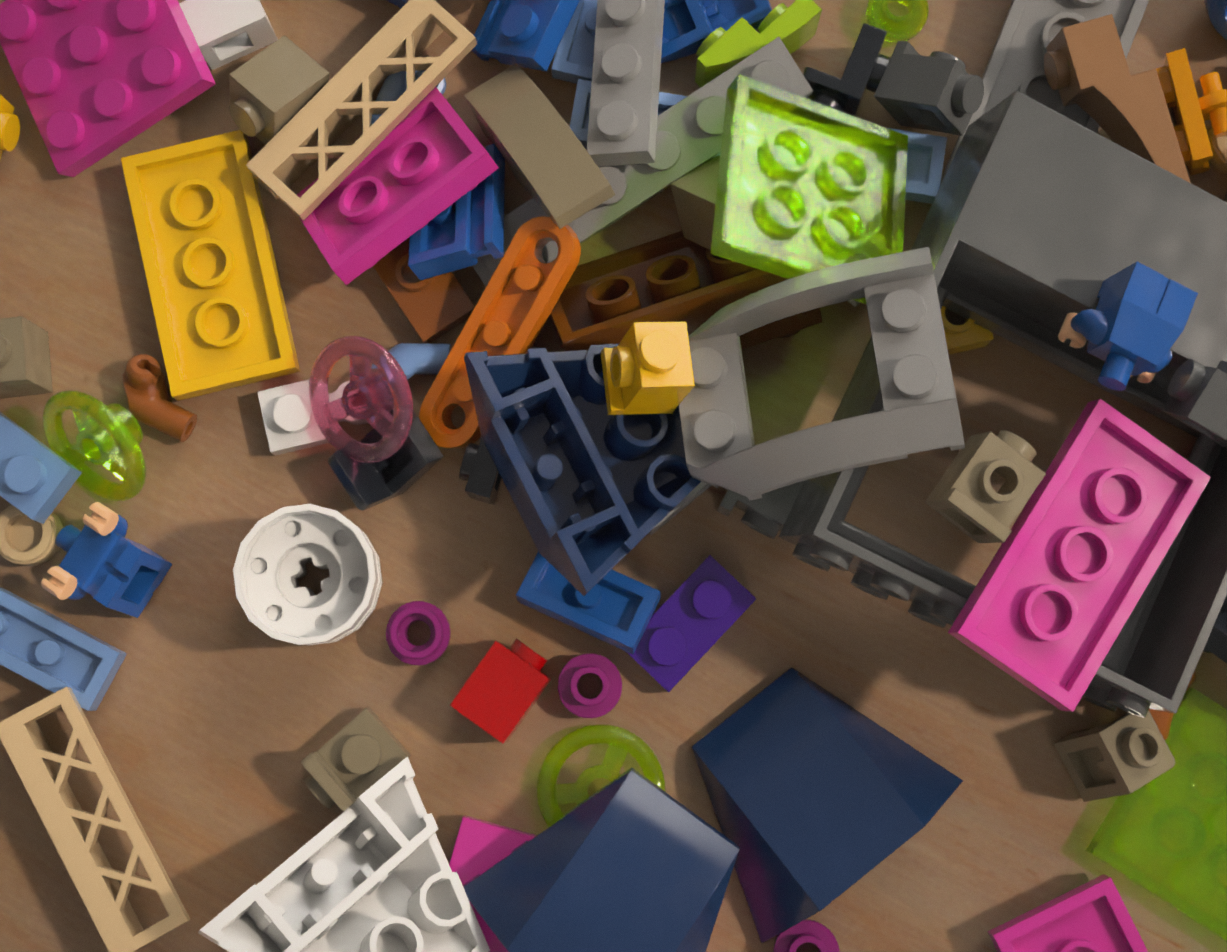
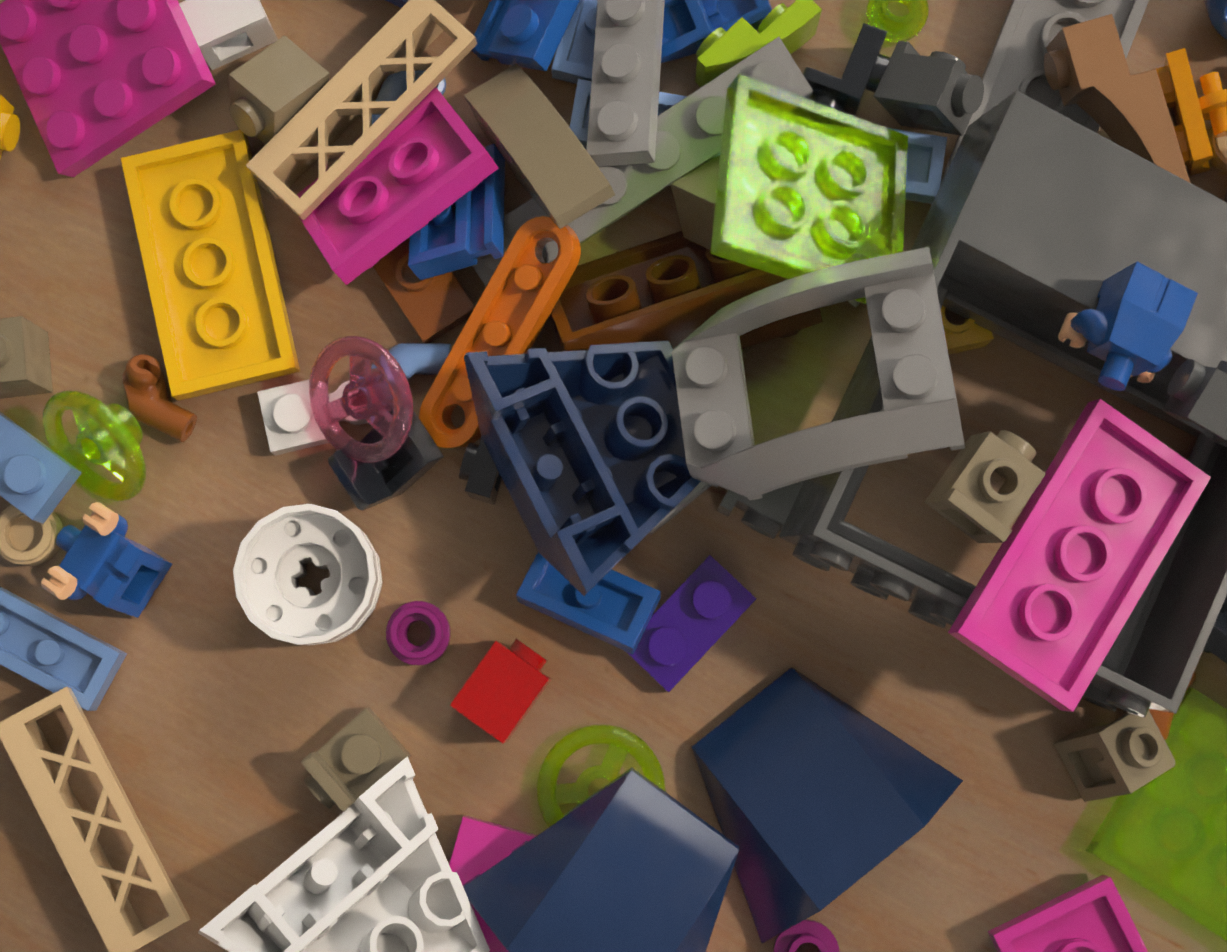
magenta plate [558,653,622,718] -> none
yellow brick [601,322,695,415] -> none

